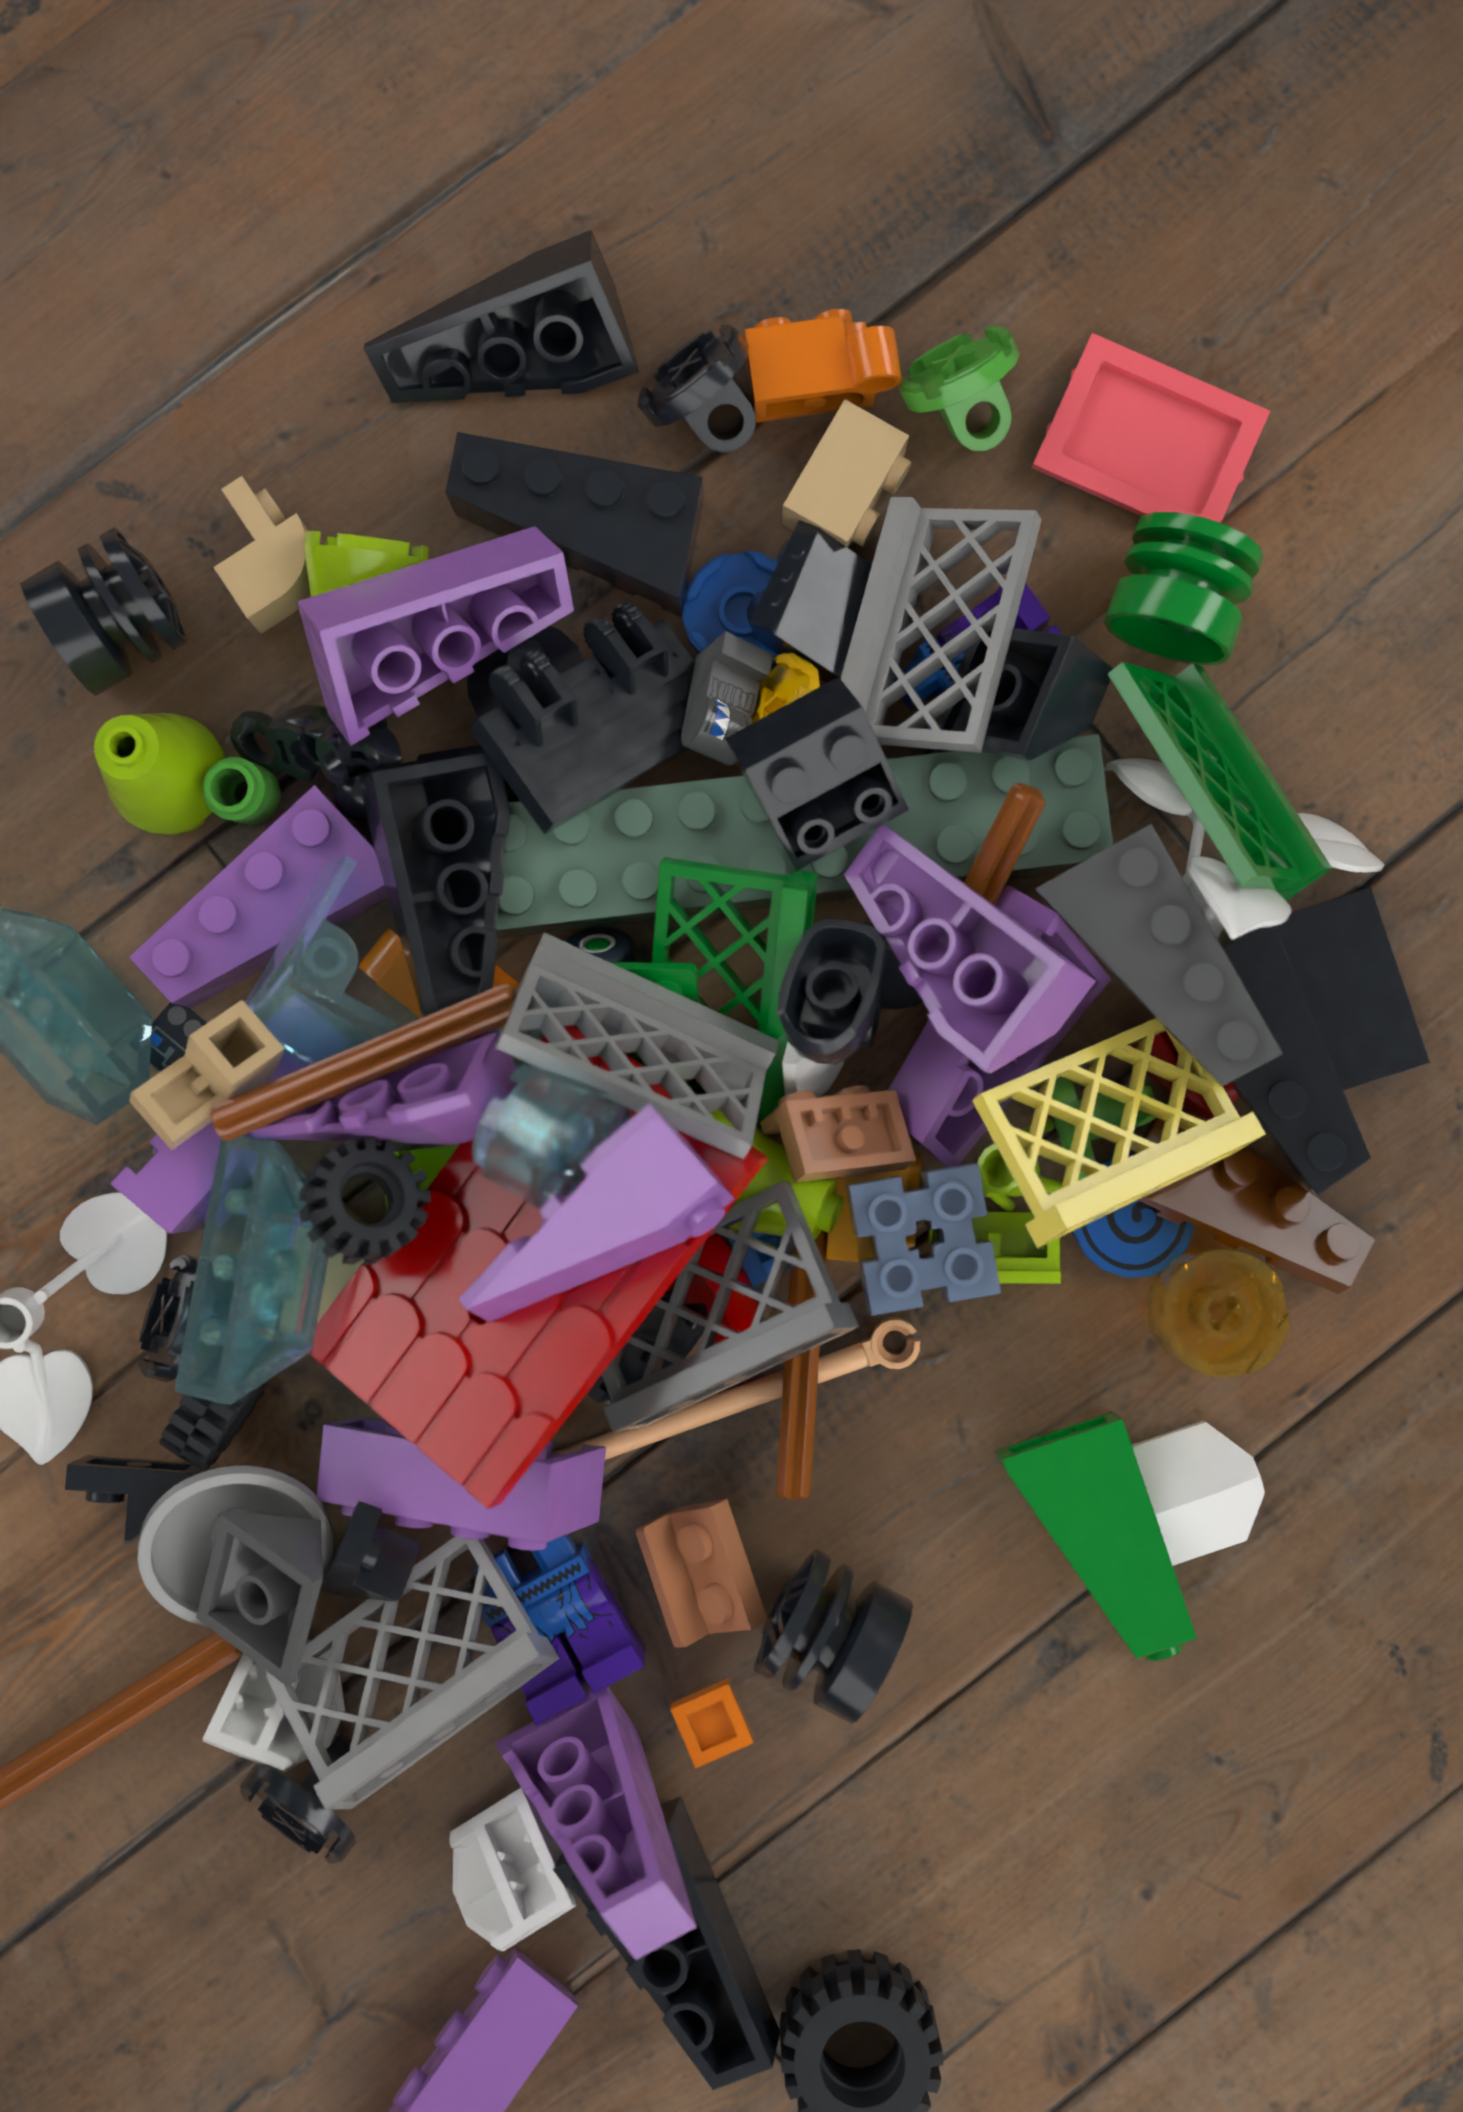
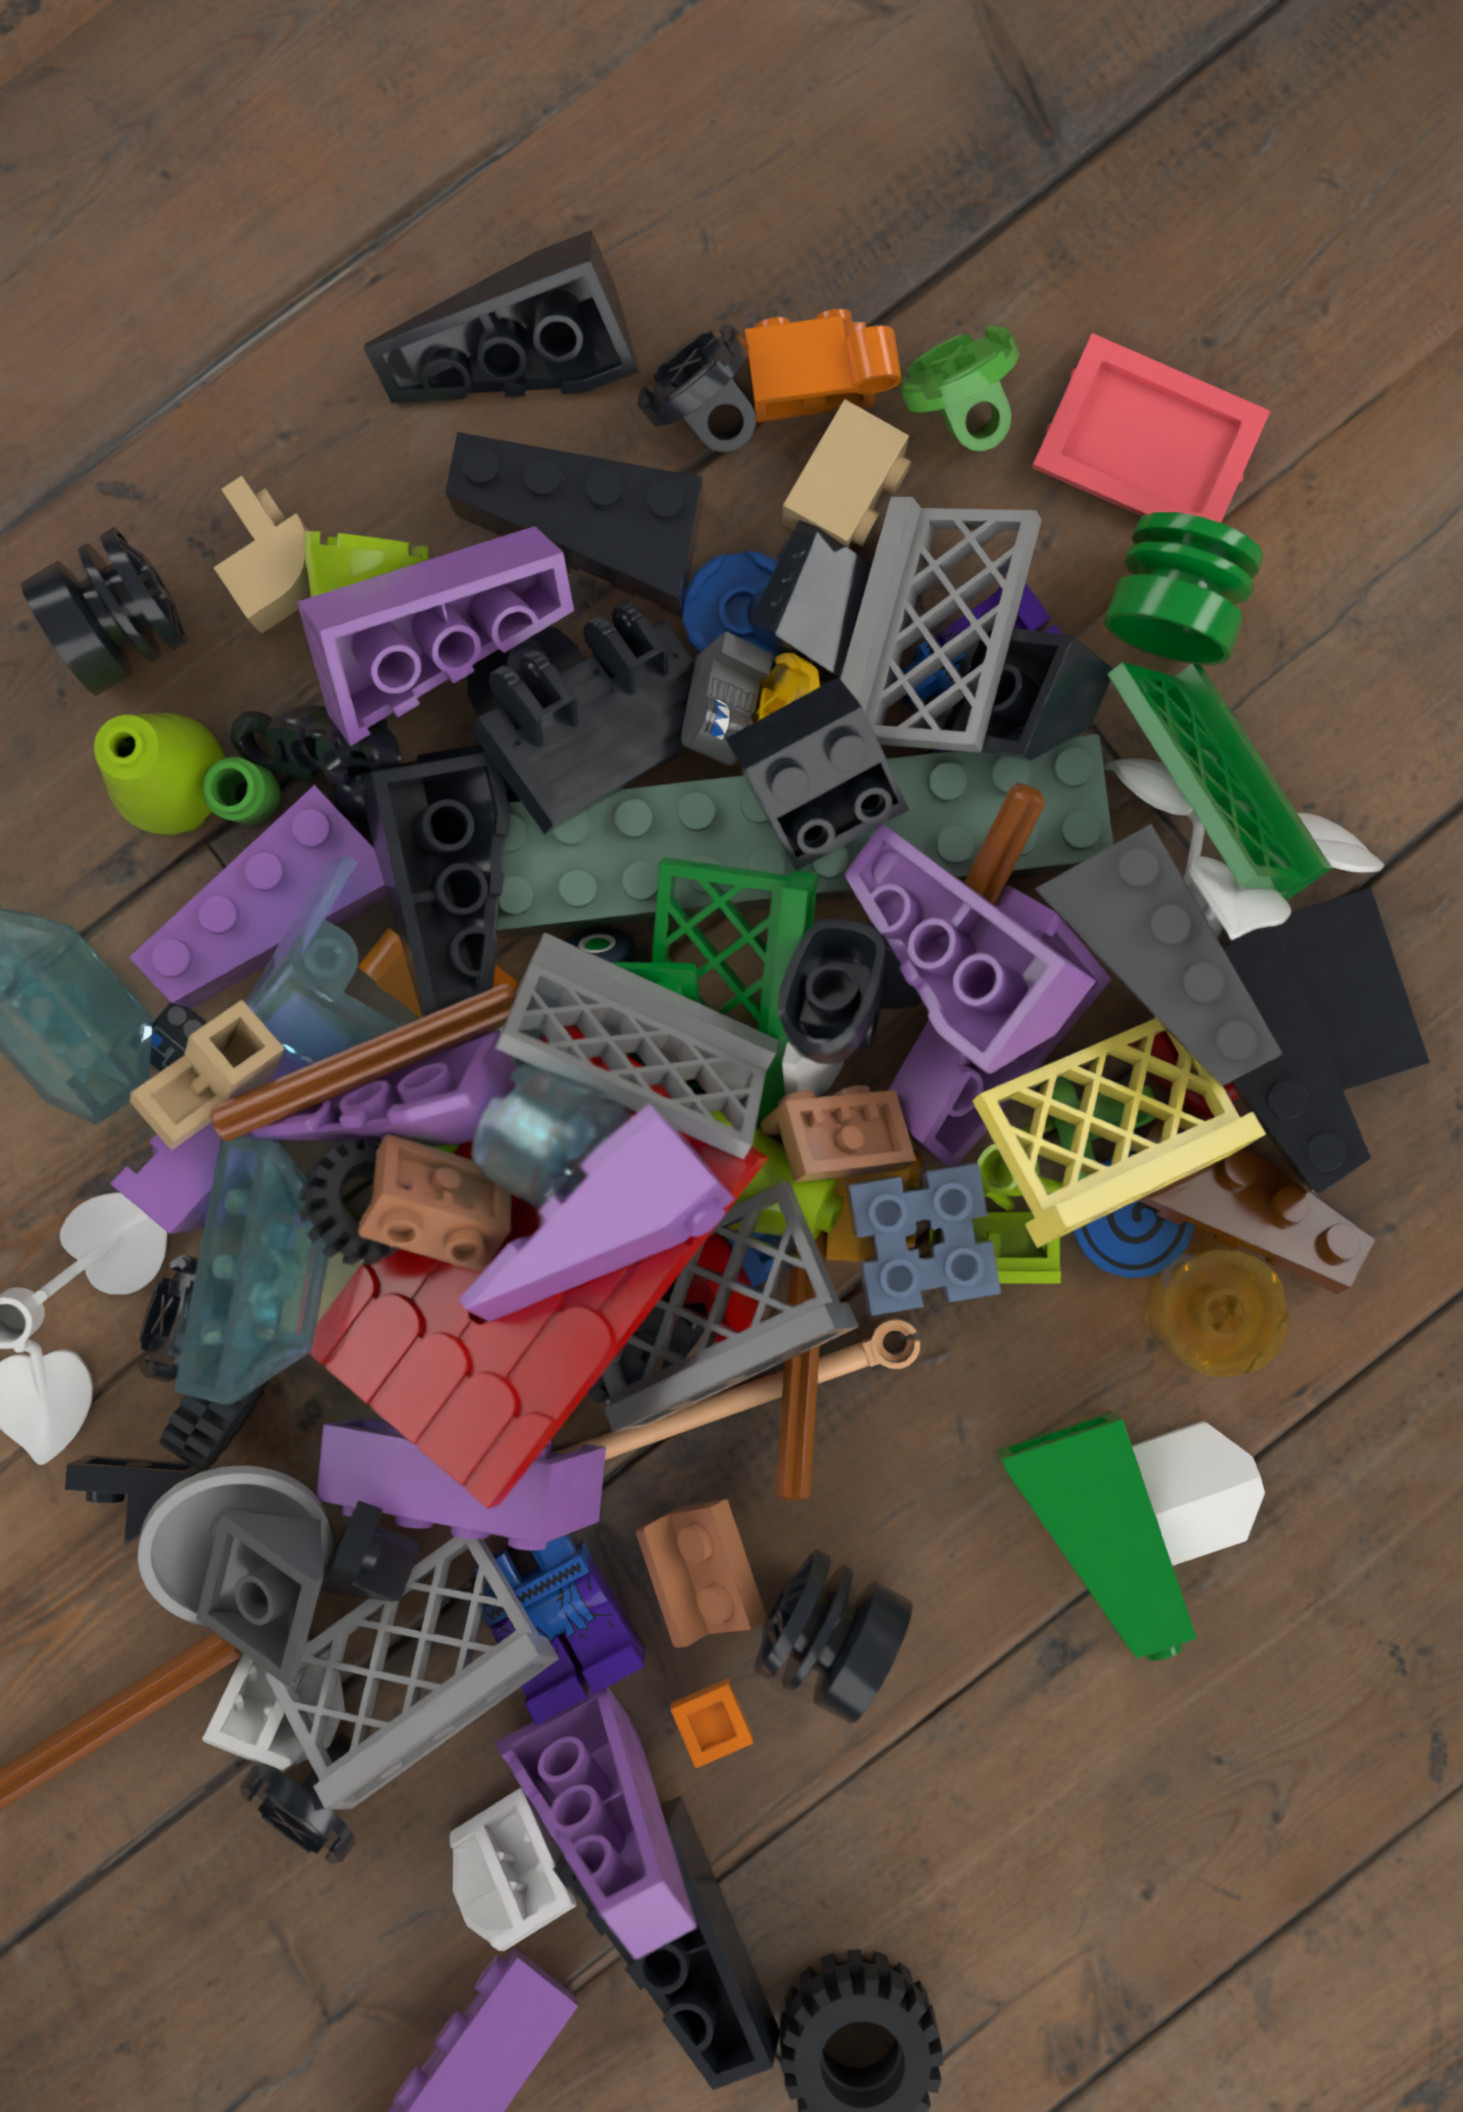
none -> nougat bracket [359,1133,511,1271]

